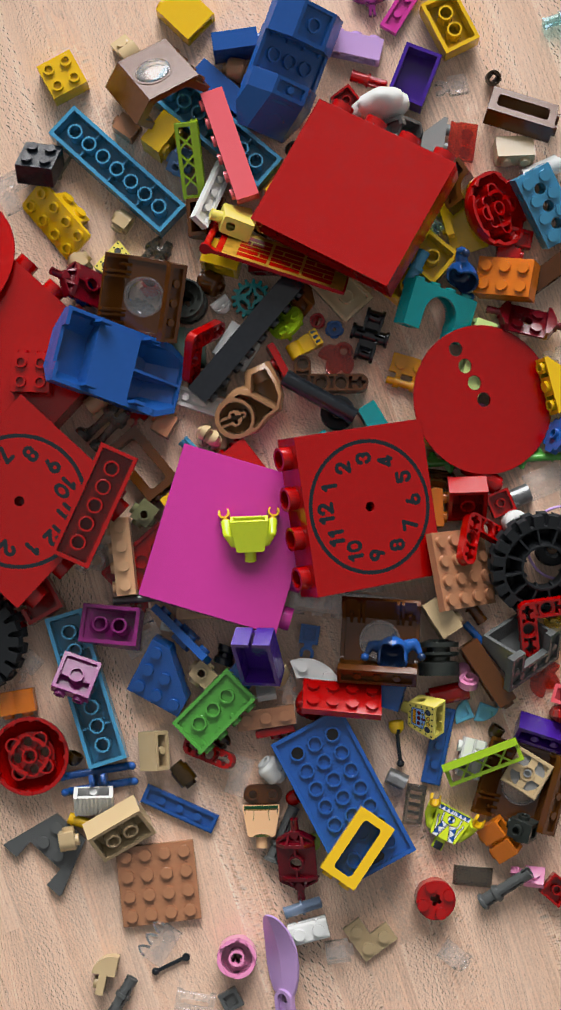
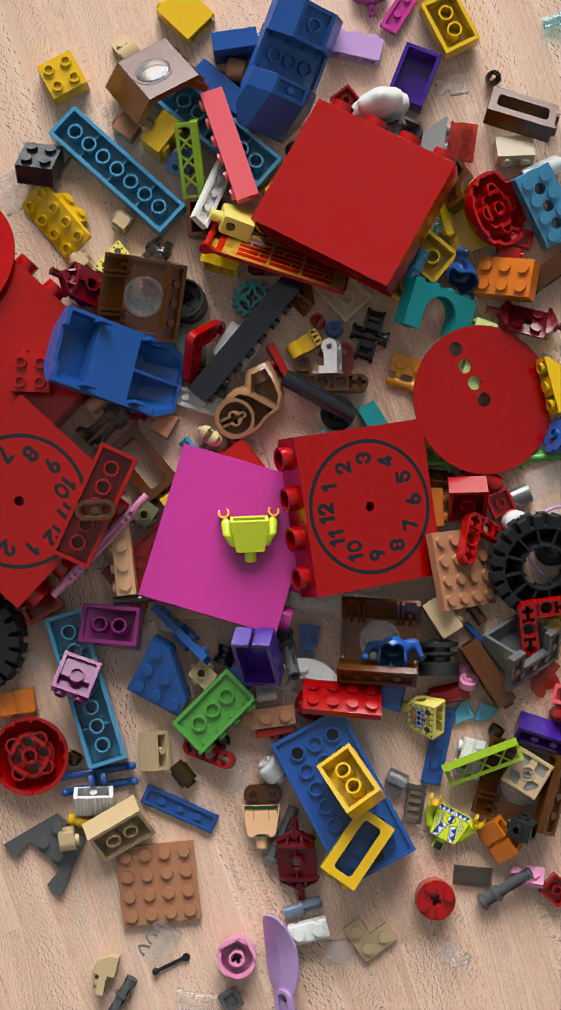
reddish brown head [196,269,226,297] -> none
white plate [210,294,232,314] -> none
lime plate [270,306,304,341] -> none
red hinge [285,789,301,806] -> none
red axle [350,69,387,88] -> none
hinge [388,719,404,767] -> none
none -> bright pink axle [50,493,149,599]
none -> reddish brown plate [75,499,116,521]
none -> dark grey pin [276,627,301,680]
none -> yellow brick [316,743,387,820]
none -> white leg [319,338,342,374]

